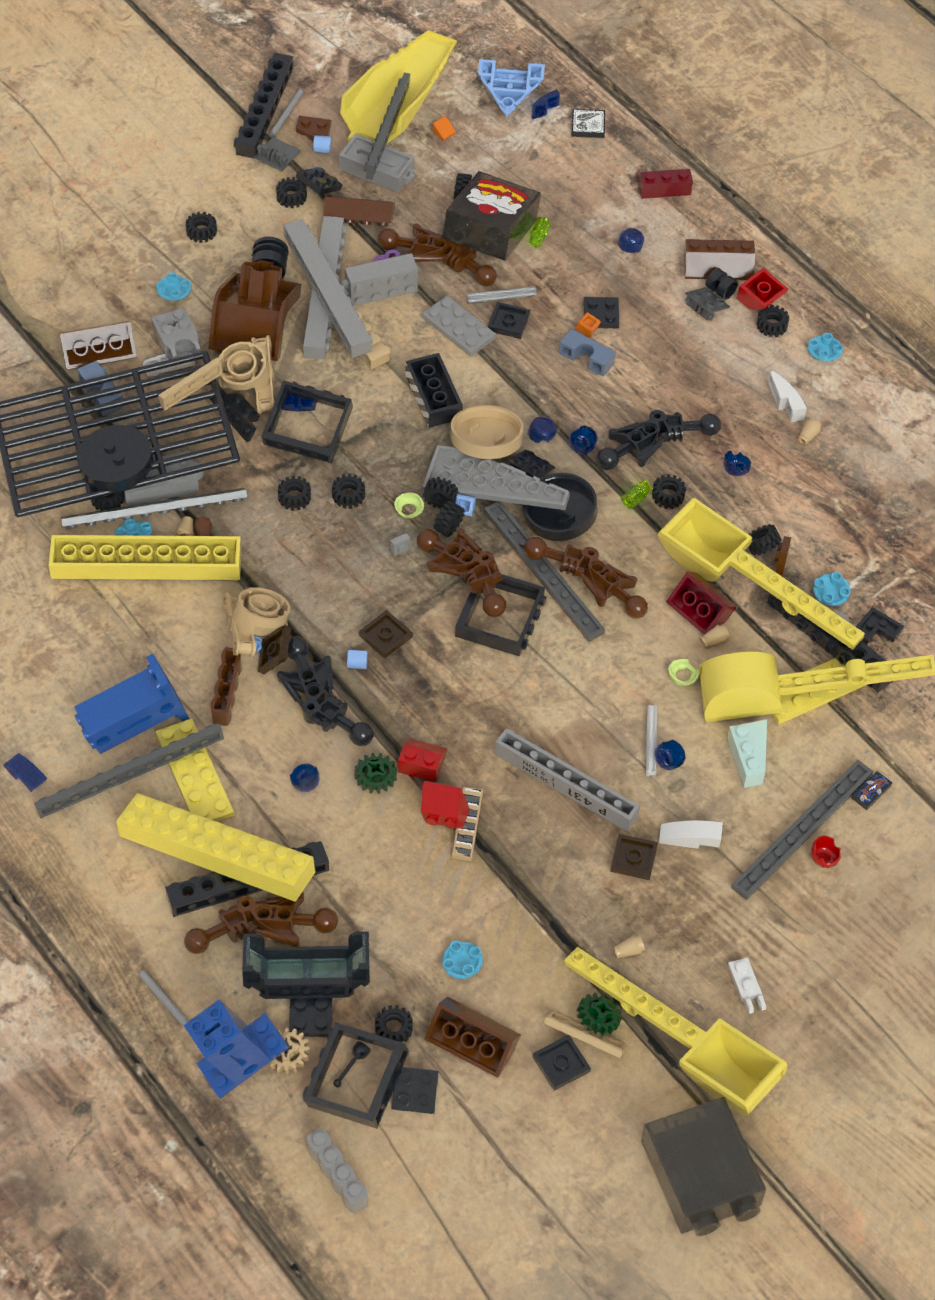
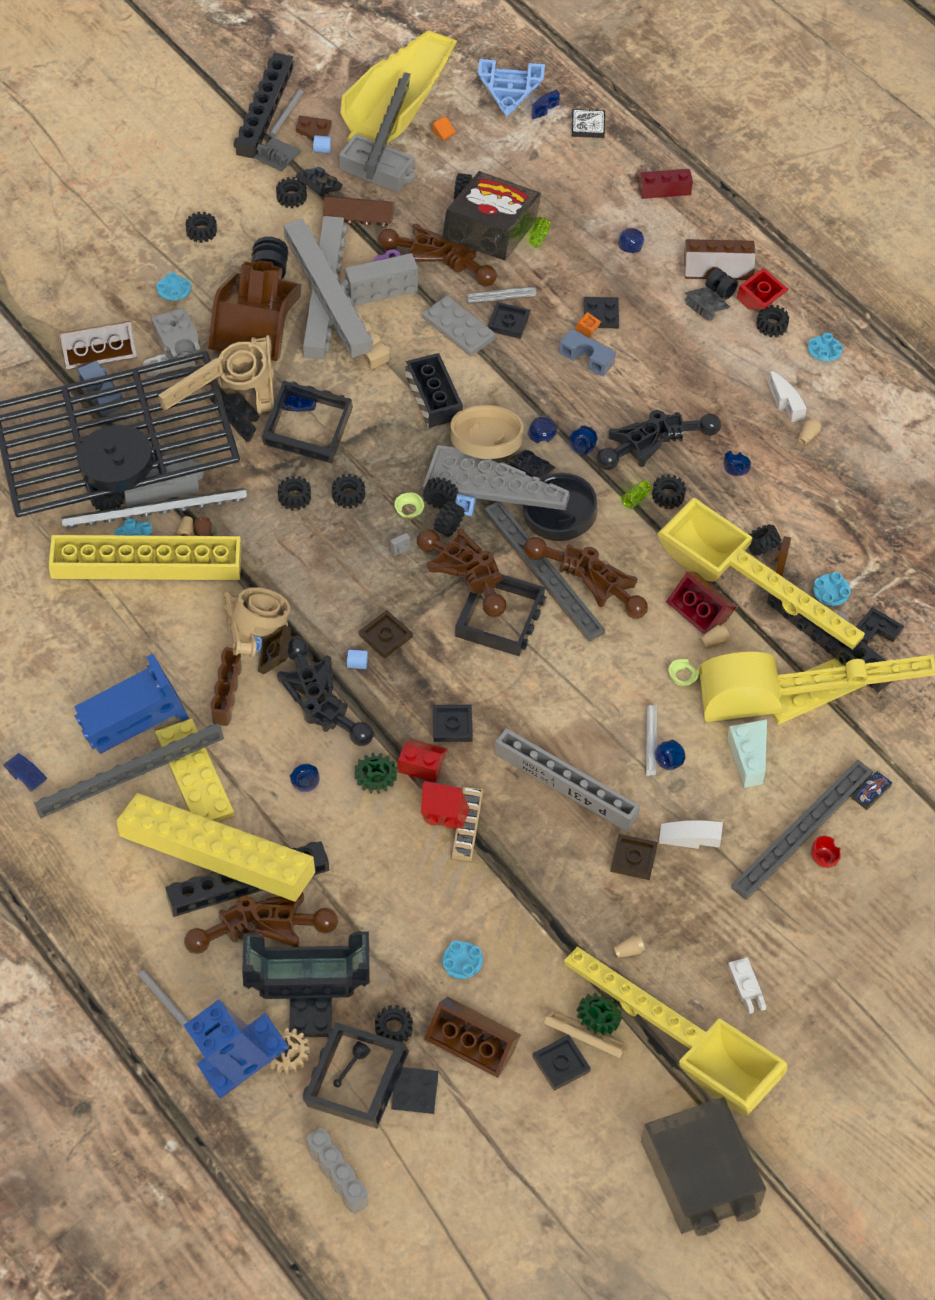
none -> black plate [433,704,473,742]

